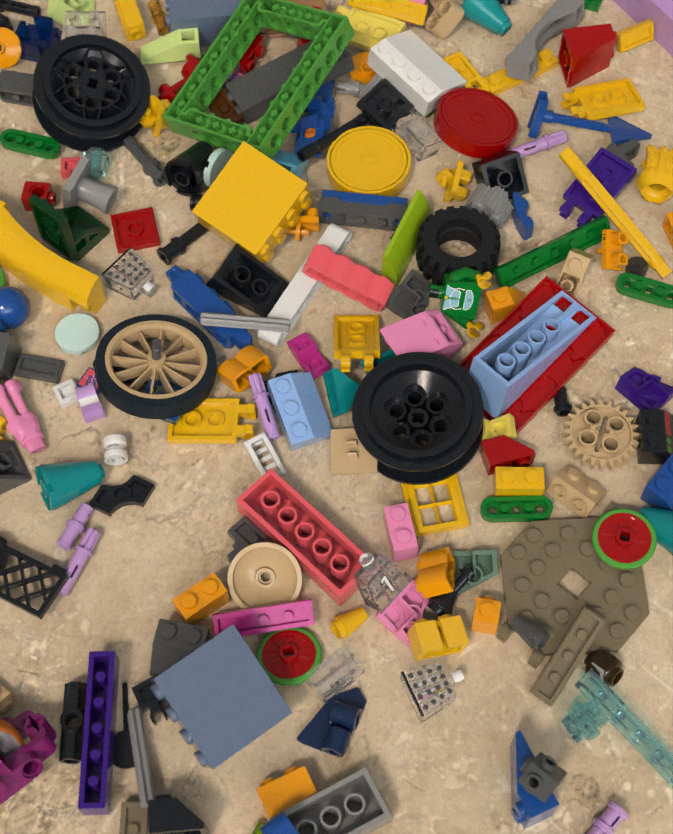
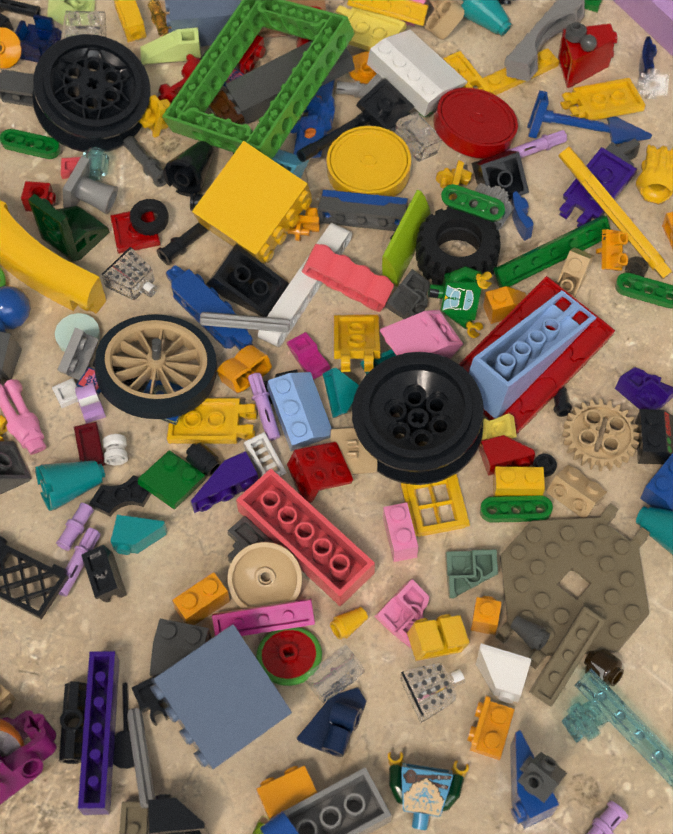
dark grey tile [13,353,65,384] -> none
light aqua tile [203,148,233,187] -> none
clear torso [354,552,413,614] -> none
light orange brick [415,546,456,599] -> none
black piece [427,566,476,616] -> none
red wheel [592,508,657,569] -> none
yellow tile [616,19,654,53] -> none
none -> light grey bracket [58,328,99,380]
none -> dark red tile [74,422,105,466]
none -> black hinge [81,545,127,602]
none -> teal slope [110,515,167,555]
none -> black tyre [130,199,169,235]
none -> green plate [138,450,205,510]
none -> black brick [186,442,221,476]
none -> dark purple slope [191,451,258,513]
none -> red bracket [287,442,353,503]
none -> torso [388,752,469,830]
none -> green plate [441,184,505,222]
none -> light orange bracket [467,696,515,760]
none -> white slope [476,644,531,703]
none -> black plate [533,454,557,477]
none -> dark grey plate [565,22,597,52]
none -> clear brick [637,69,670,99]
none -> clear blue slope [639,36,657,83]

